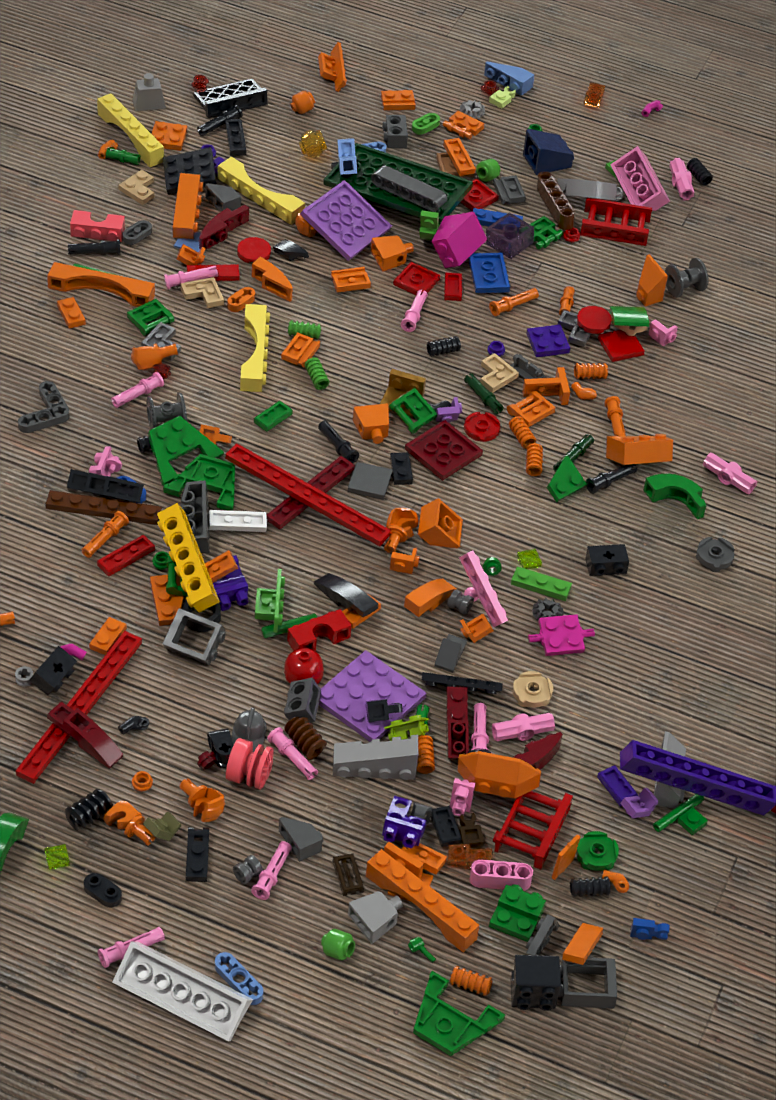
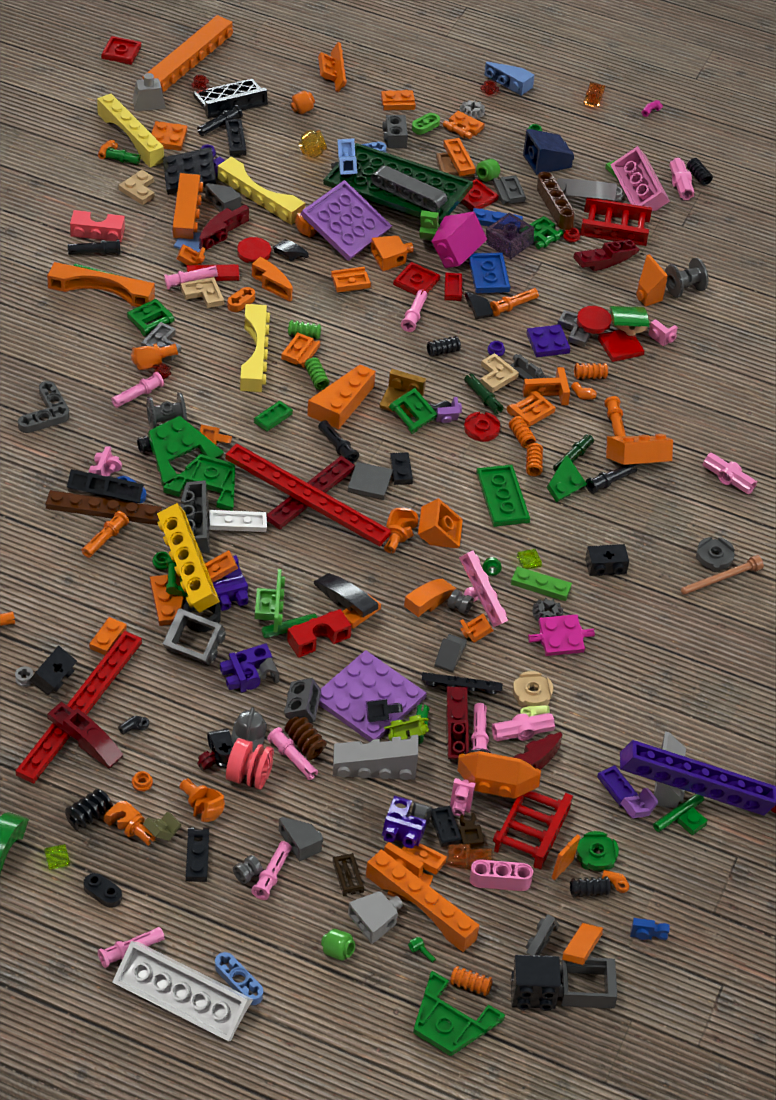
orange plate [57,297,86,329] -> none
dark pink arm [60,643,87,660] -> none
red tile [97,534,155,577] -> none
dark grey plate [122,220,152,245] -> none
red cylinder [284,648,324,684] -> none
orange torso [353,403,389,444] -> none
orange bracket [390,548,420,574] -> none
dark red plate [405,420,483,481] -> none
orange piece [417,735,435,774] -> none
yellowish green plate [489,86,516,109] -> none
green plate [489,884,546,942] -> none
orange pin [559,286,575,316] -> none
green arch [643,474,706,520] -> none
none -> red tile [101,36,141,65]
none -> orange brick [143,15,233,93]
none -> dark purple hips [220,643,279,693]
none -> orange wedge [307,364,376,430]
none -> black slope [464,292,493,320]
none -> green tile [476,465,530,527]
none -> yellowish green arm [520,705,550,717]
none -> dark red slope [573,239,640,271]
none -> nougat piece [681,555,764,594]

